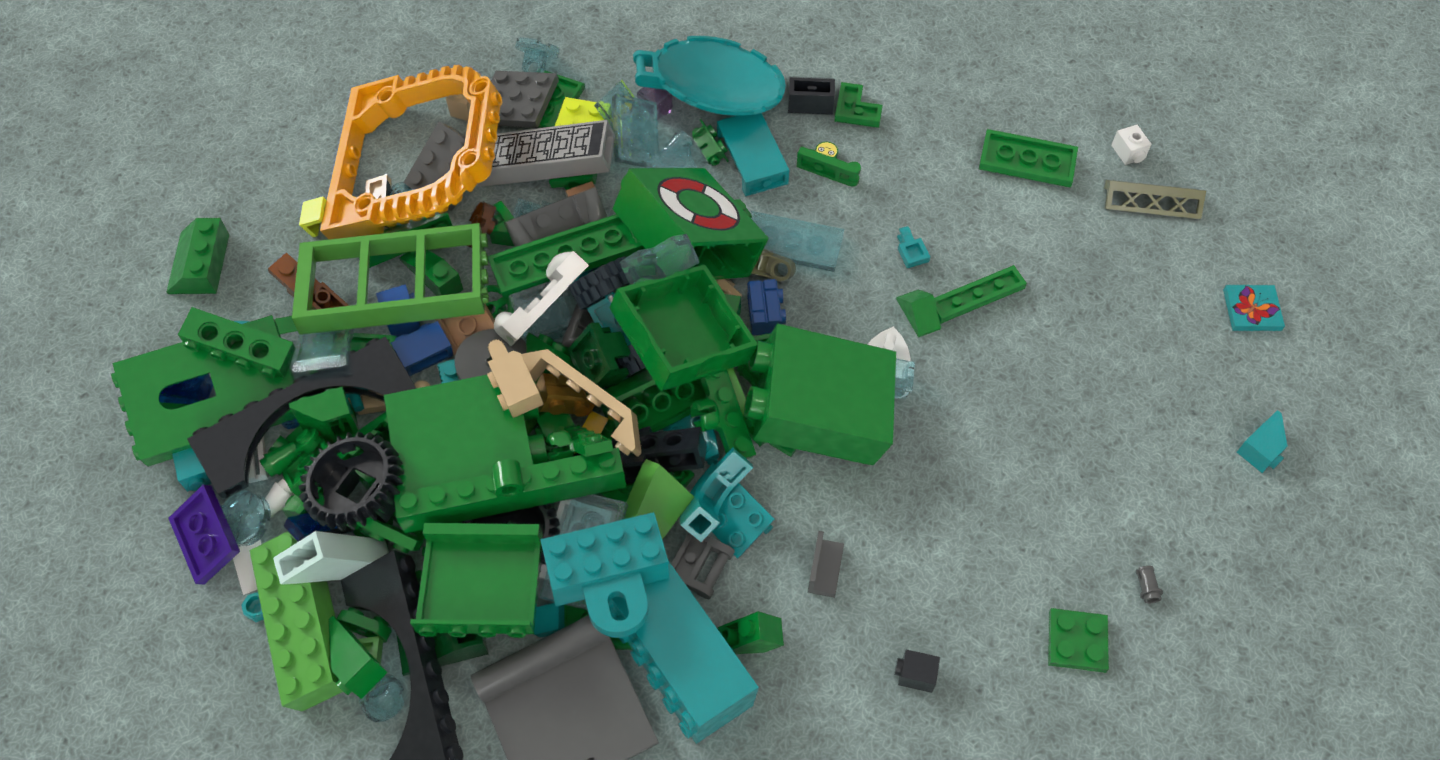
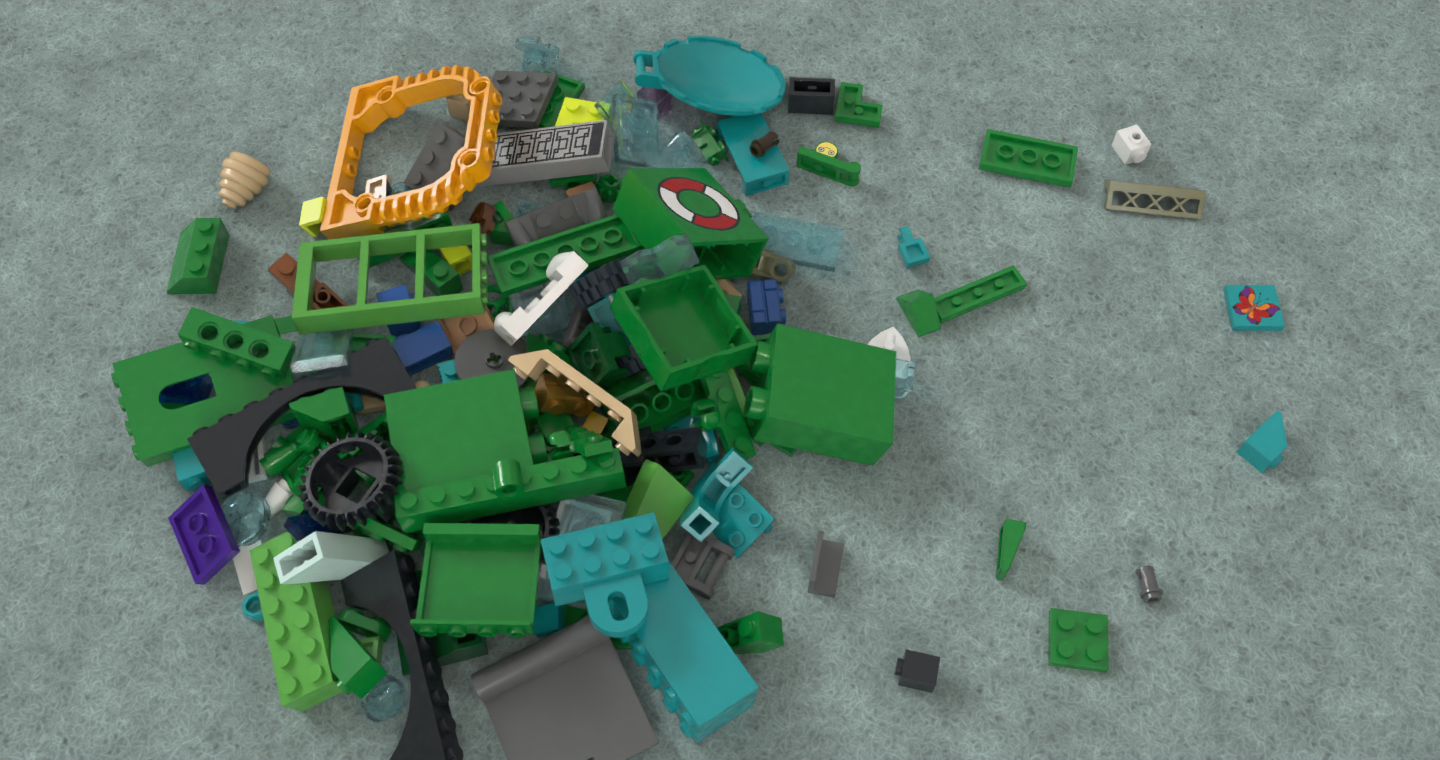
tan hinge [487,340,543,418] -> none
none -> tan piece [218,151,270,209]
none -> neon yellow brick [439,245,472,275]
none -> green gear [595,174,621,203]
none -> dark brown pin [749,131,779,157]
none -> green slope [996,519,1027,580]

